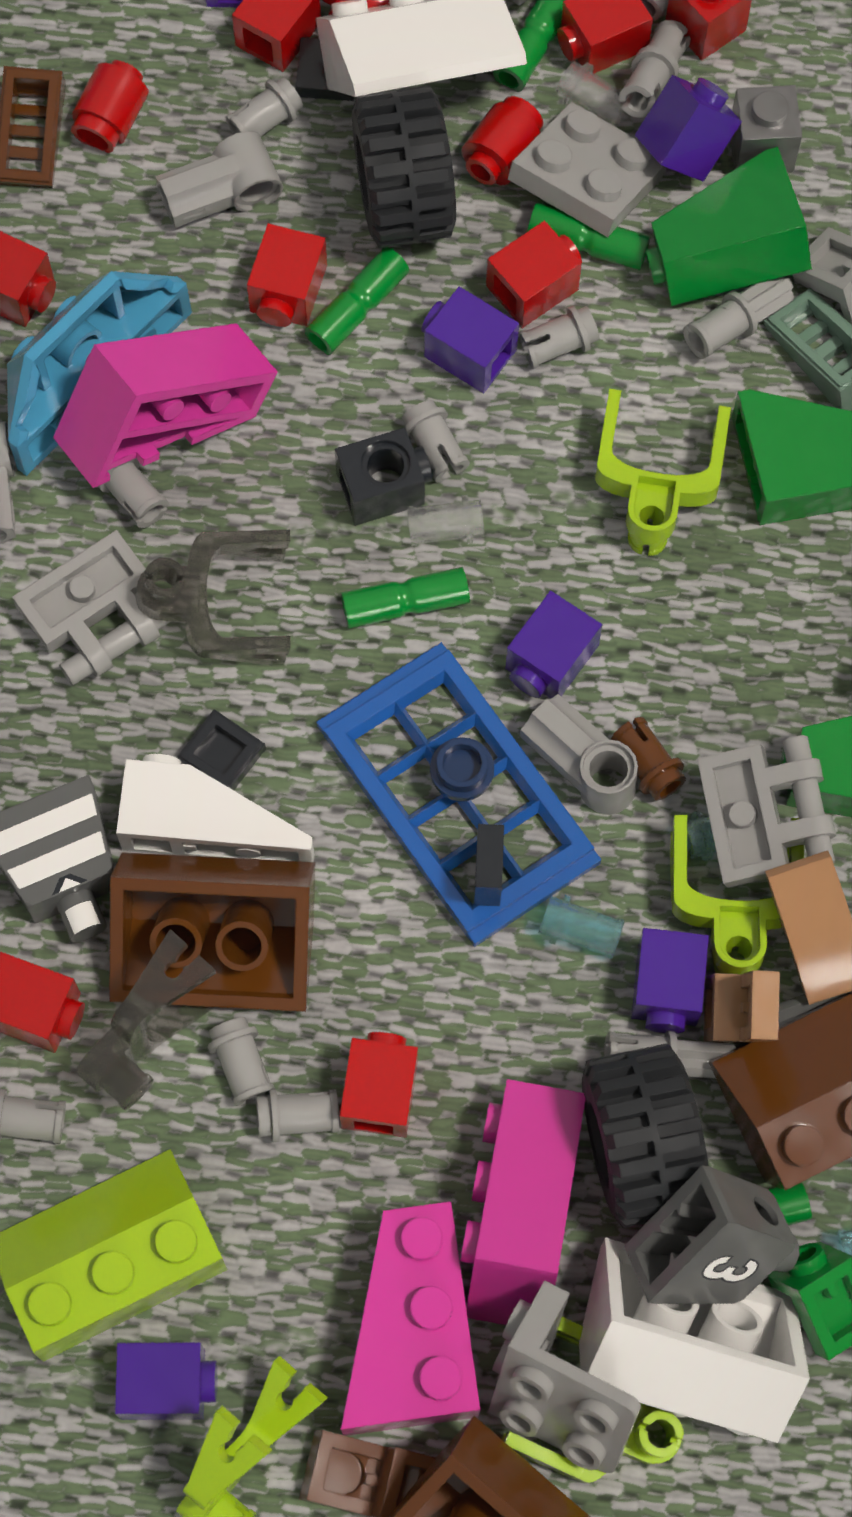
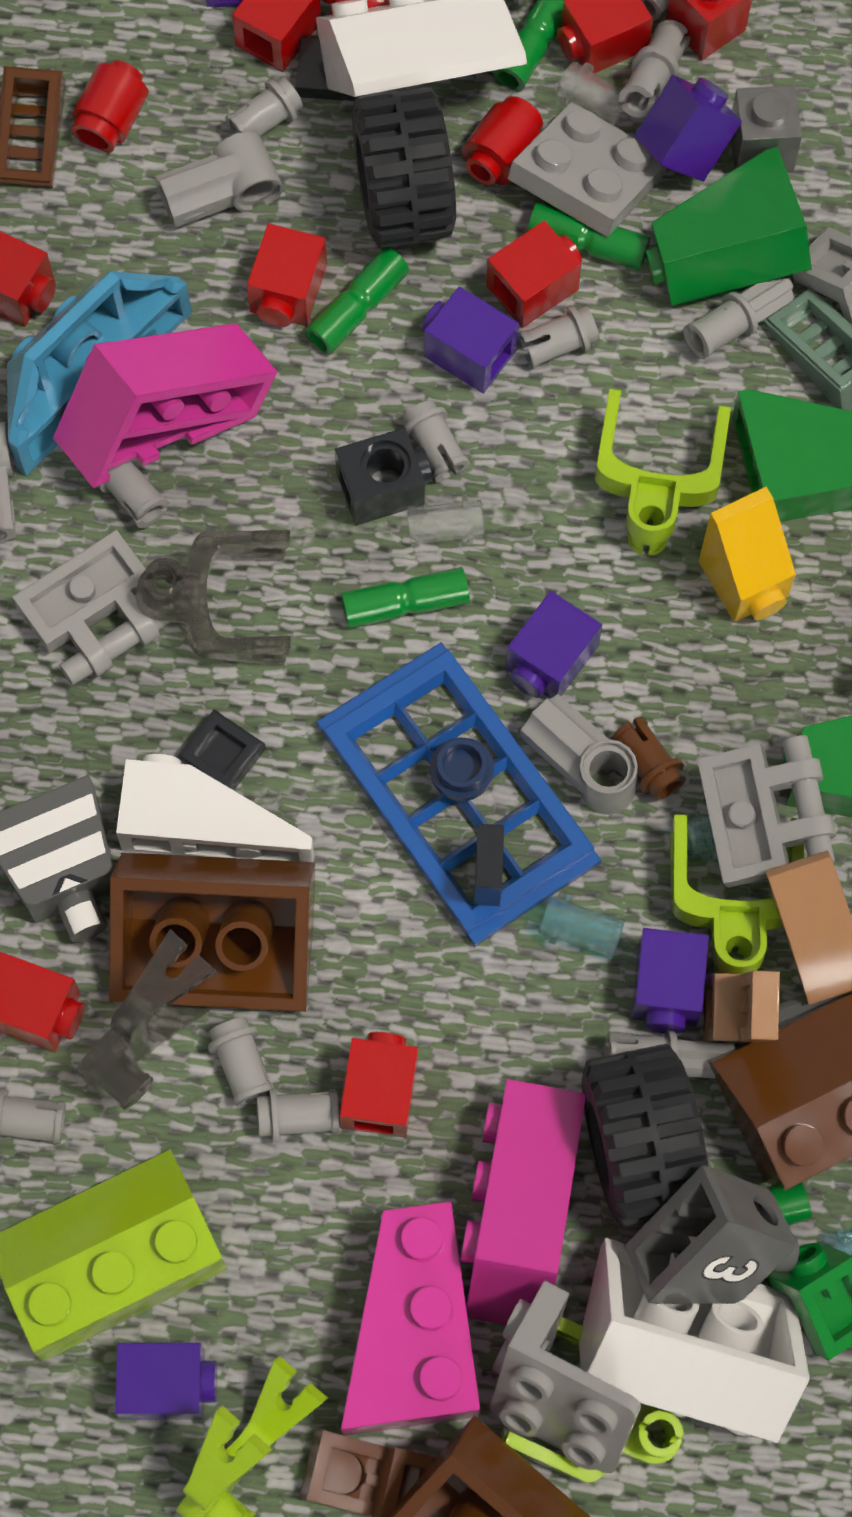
none -> yellow slope [698,487,796,623]

